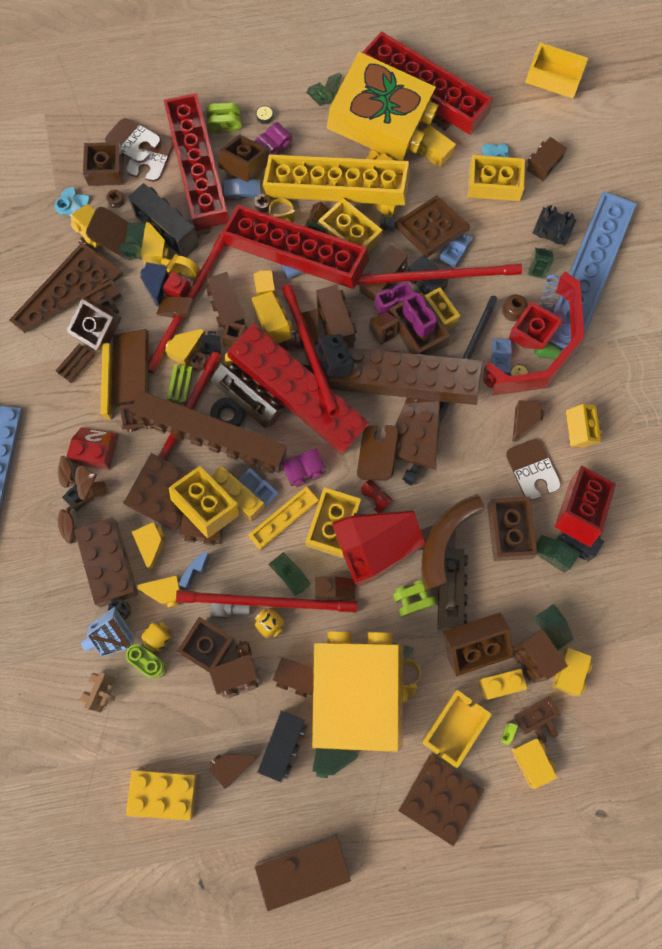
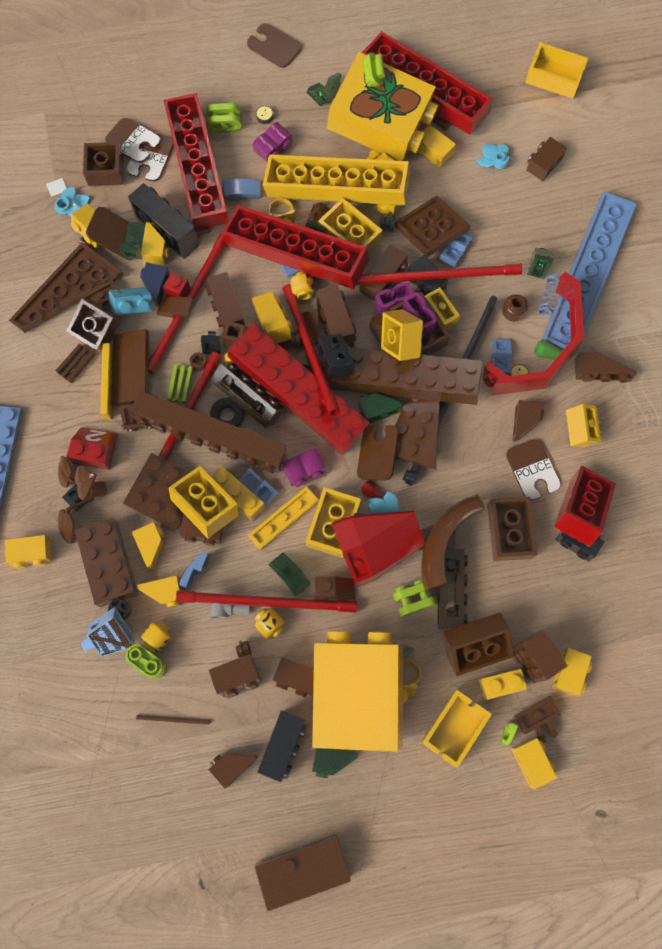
medium nougat hips [80,672,116,713] -> none
reddish brown bush [106,190,124,208] -> none
yellow brick [126,769,198,821] -> none
yellow piece [160,254,200,278] -> none
yellow slope [165,329,205,367] -> none
reddish brown brick [177,617,236,672] -> none
reddish brown brick [219,134,269,183] -> none
yellow brick [253,270,276,298] -> none
reddish brown bush [254,194,270,213] -> none
reddish brown plate [398,755,484,847] -> none
yellow brick [467,155,525,201] -> none
red slope [509,301,563,350] -> none
black brick [532,205,577,246] -> none
clear green slope [533,604,574,650] -> none
clear green slope [536,535,580,573] -> none
none -> yellow brick [5,535,52,569]
none -> white sticker [46,178,67,197]
none -> medium azure brick [109,287,152,315]
none -> reddish brown axle [136,715,210,725]
none -> reddish brown piece [247,23,301,68]
none -> yellow head [290,272,315,301]
none -> dark green slope [358,393,402,425]
none -> lime piece [362,52,385,87]
none -> medium azure plate [368,491,401,514]
none -> yellow brick [381,309,423,361]
none -> reddish brown slope [575,352,637,383]

